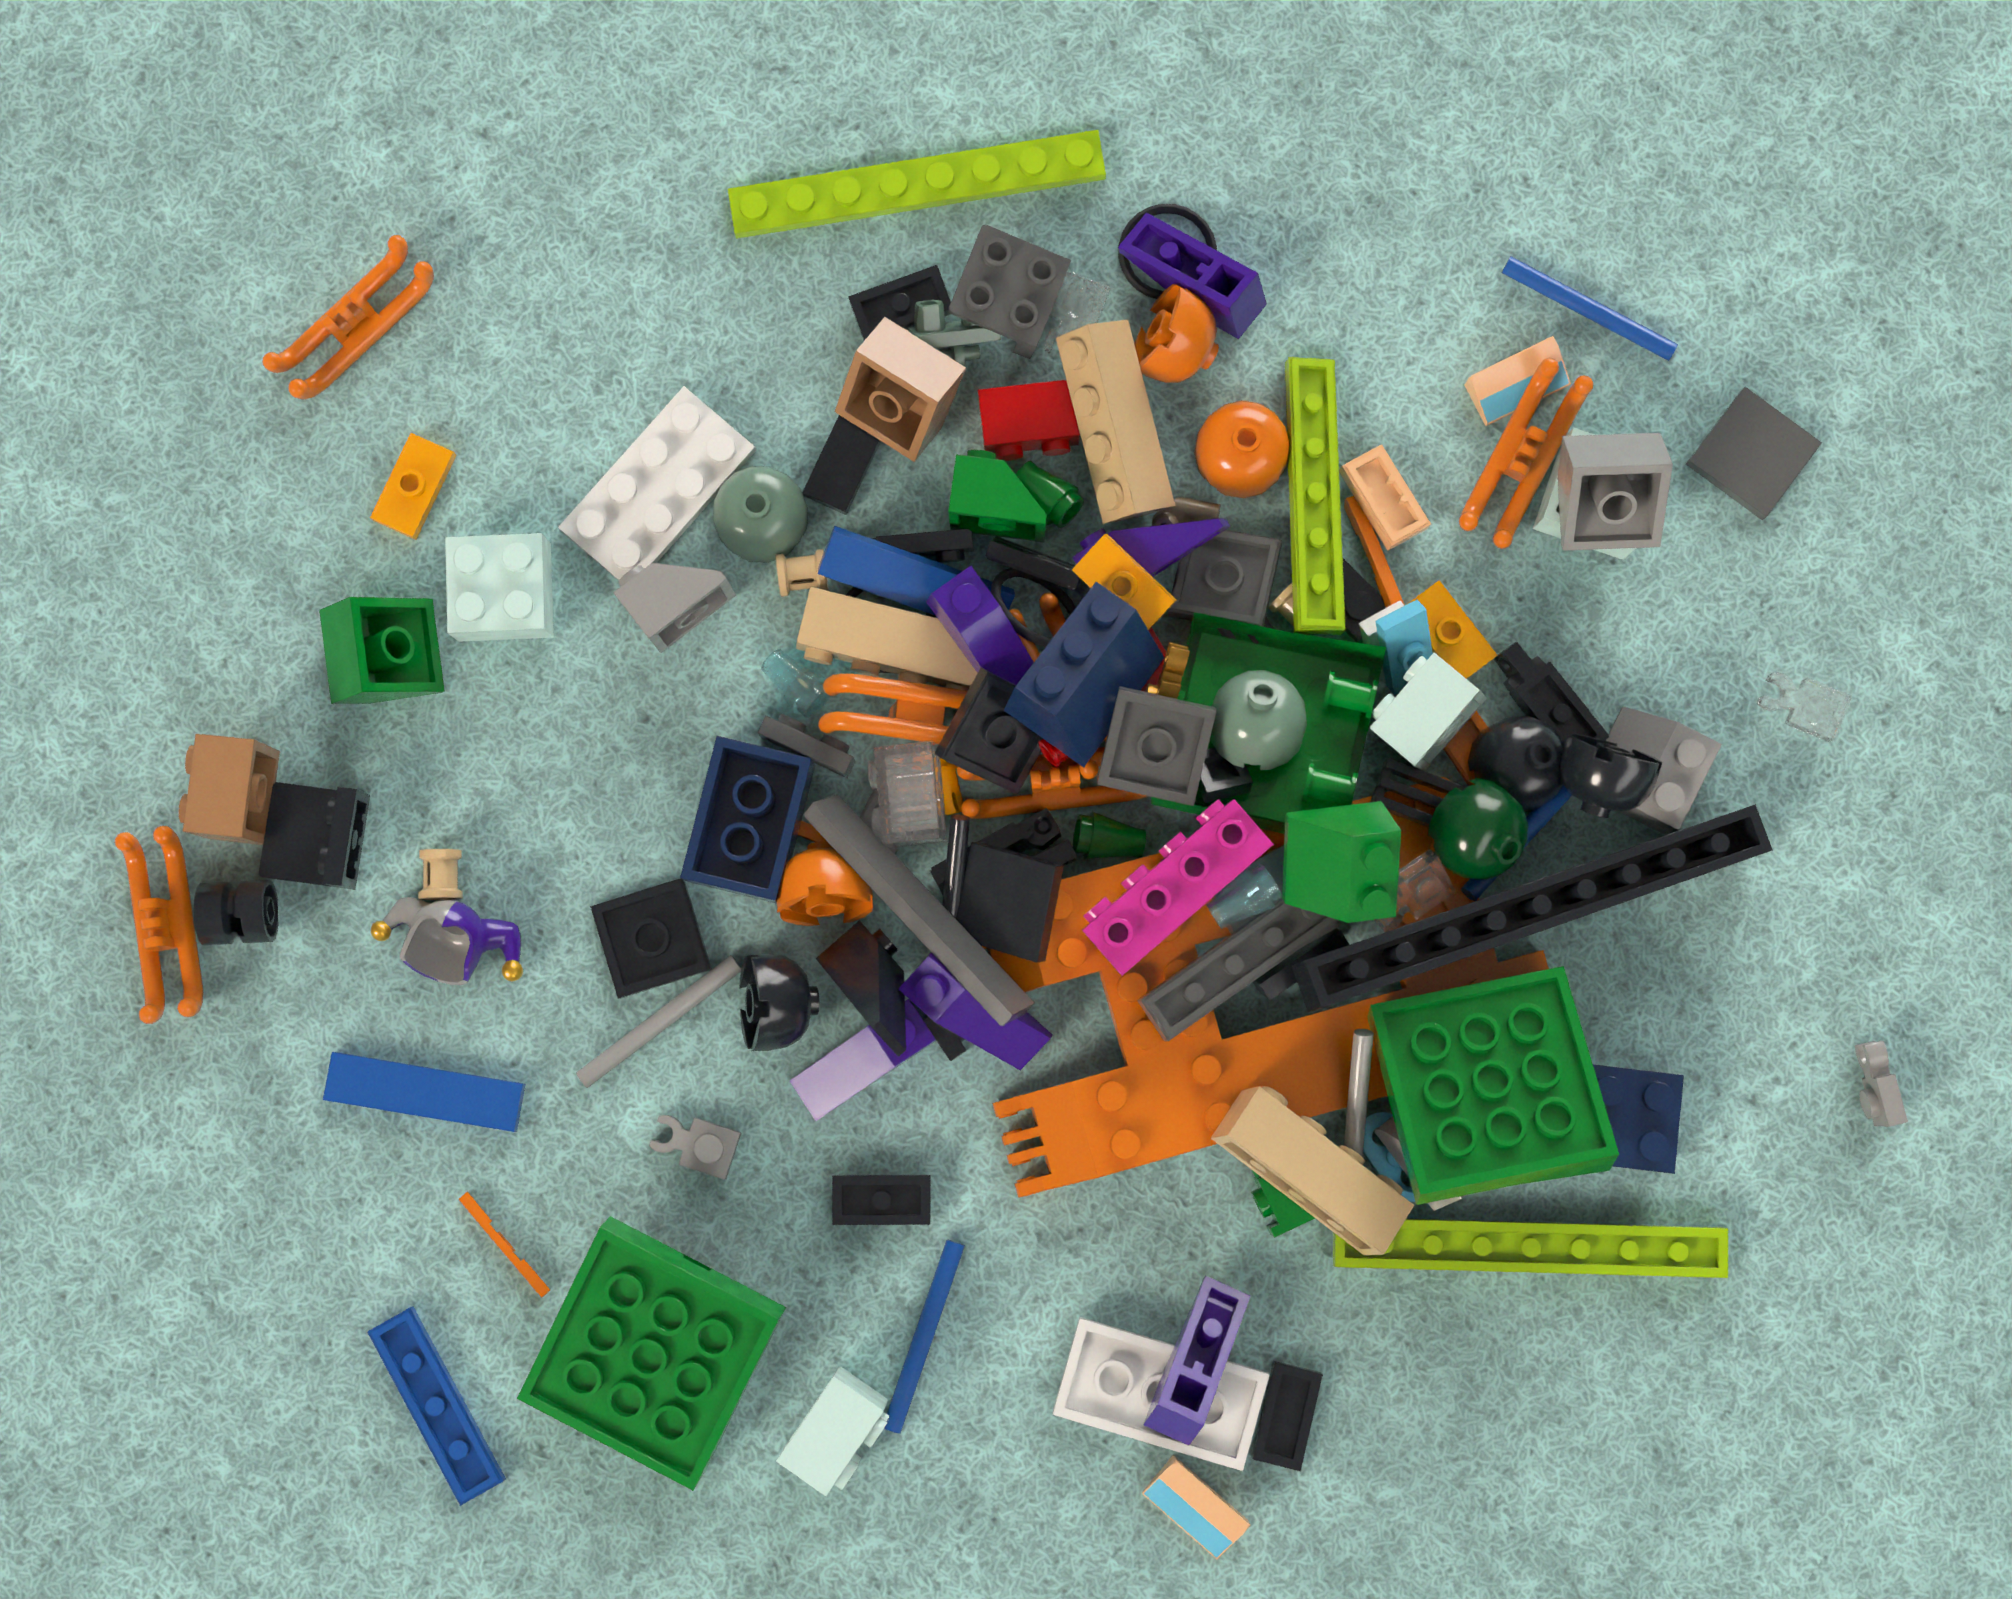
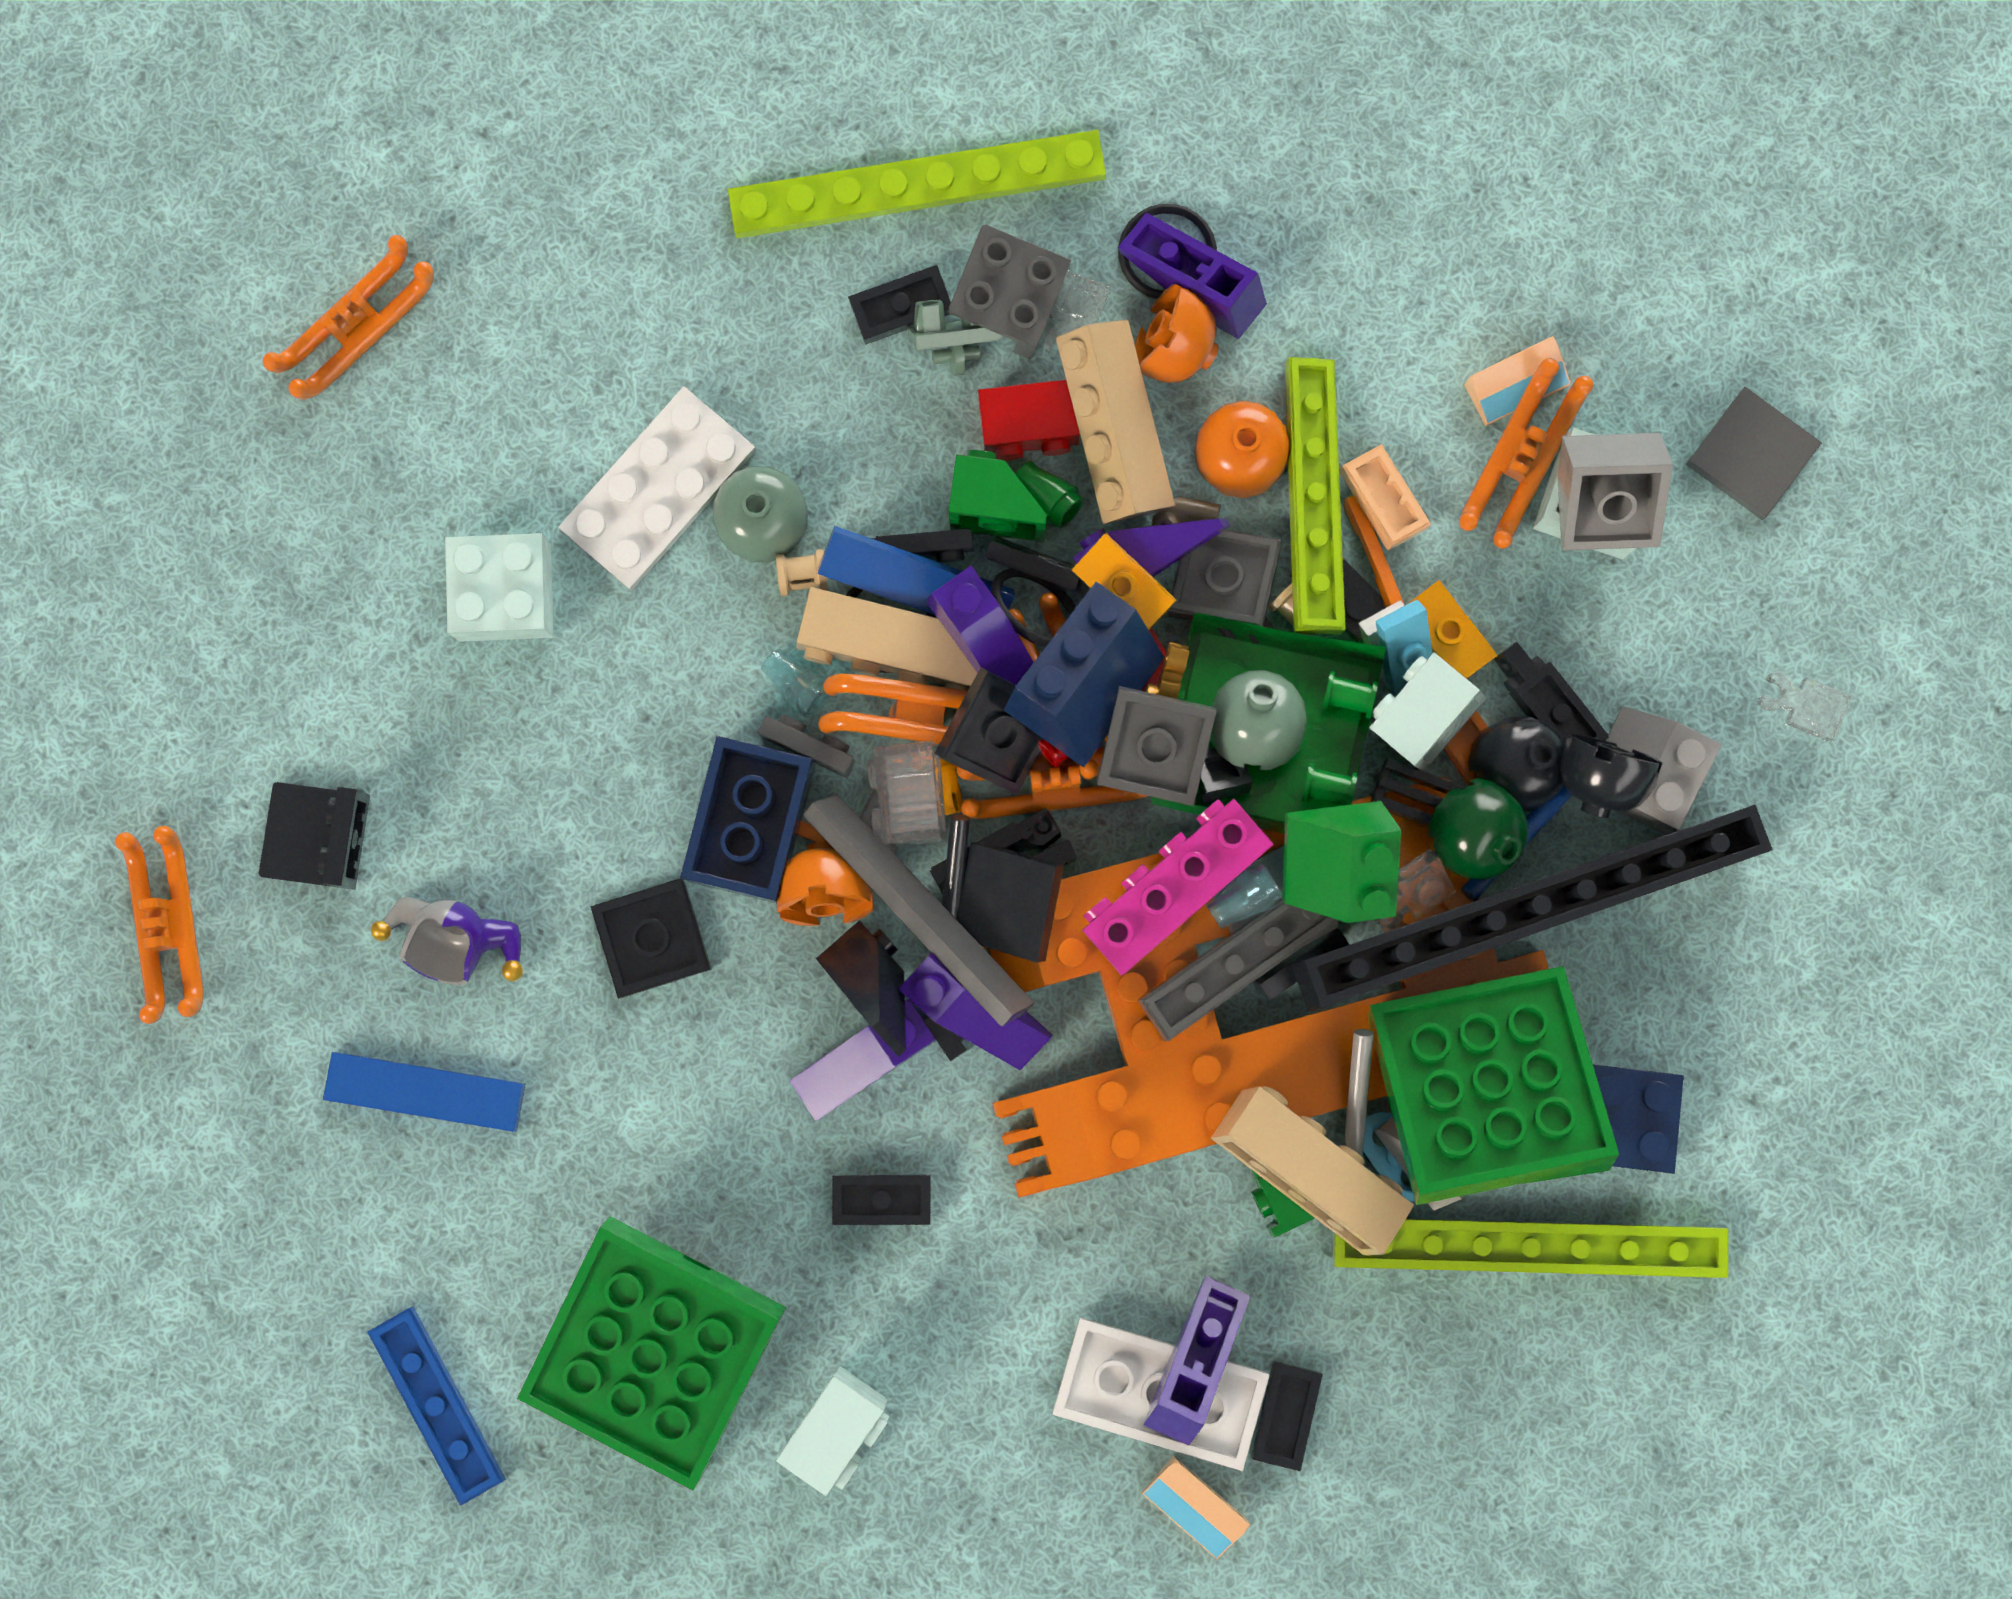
medium nougat brick [179,734,280,845] -> none
black wheel [193,880,279,946] -> none
green slope [319,597,445,704] -> none
light orange plate [370,433,457,540] -> none
tan bush [418,849,463,900] -> none
orange piece [459,1192,550,1298] -> none
light grey bar [576,955,741,1088] -> none
light grey slope [613,563,736,653] -> none
light grey plate [649,1115,742,1180] -> none
black cylinder [739,954,820,1051] -> none
black tile [802,415,881,515] -> none
medium nougat brick [835,317,966,462] -> none
blue bar [884,1239,965,1434] -> none
green cone [1073,811,1146,859] -> none
blue bar [1501,256,1678,361] -> none
light grey plate [1855,1041,1908,1127] -> none

